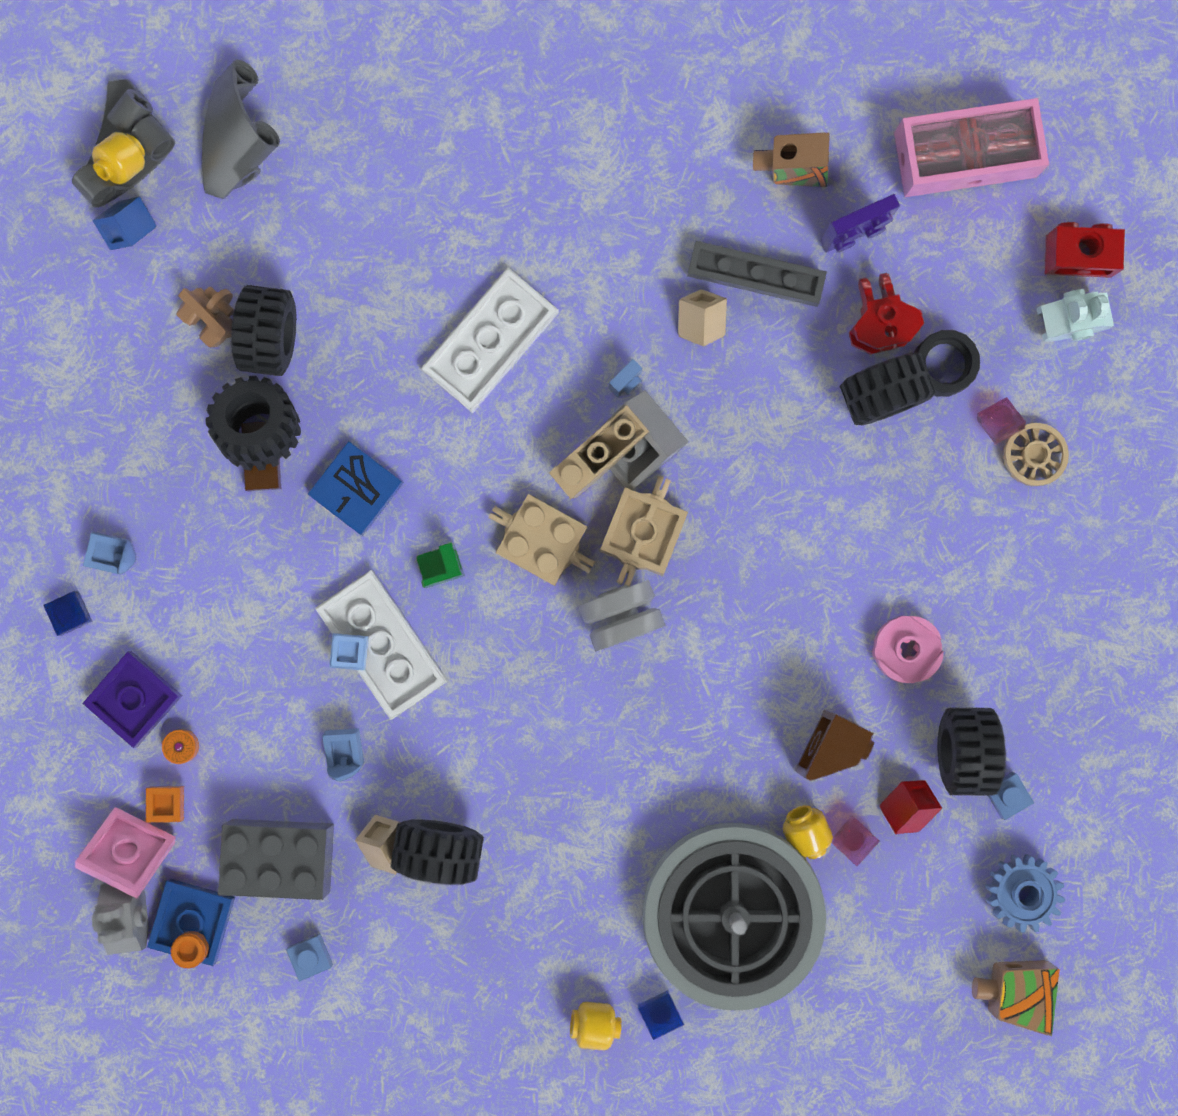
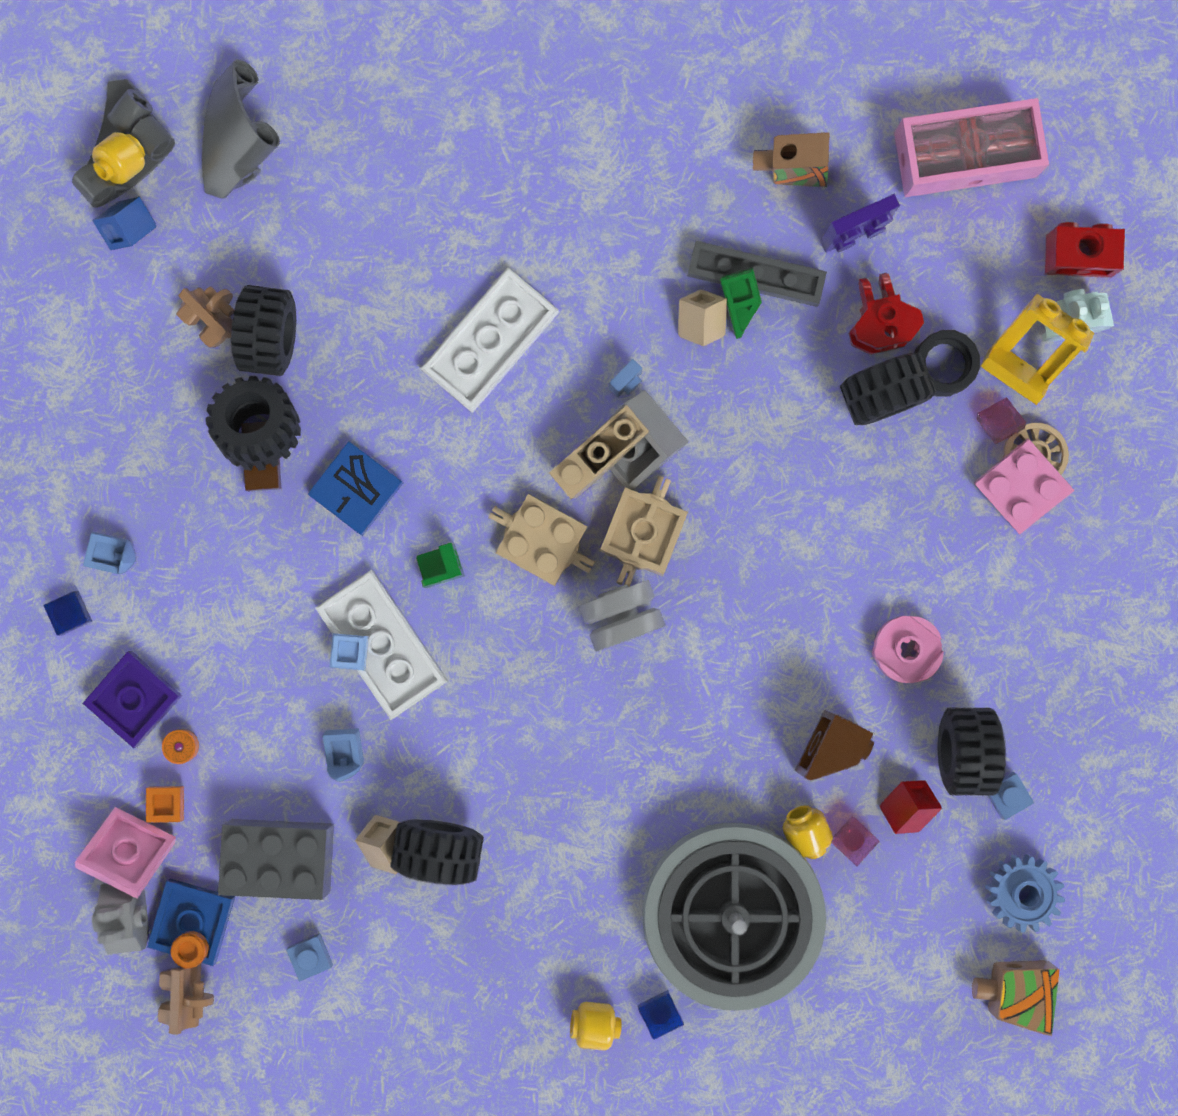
none -> medium nougat hips [158,963,214,1035]
none -> green tile [720,268,762,339]
none -> bright pink plate [974,438,1075,534]
none -> yellow panel [980,293,1094,405]

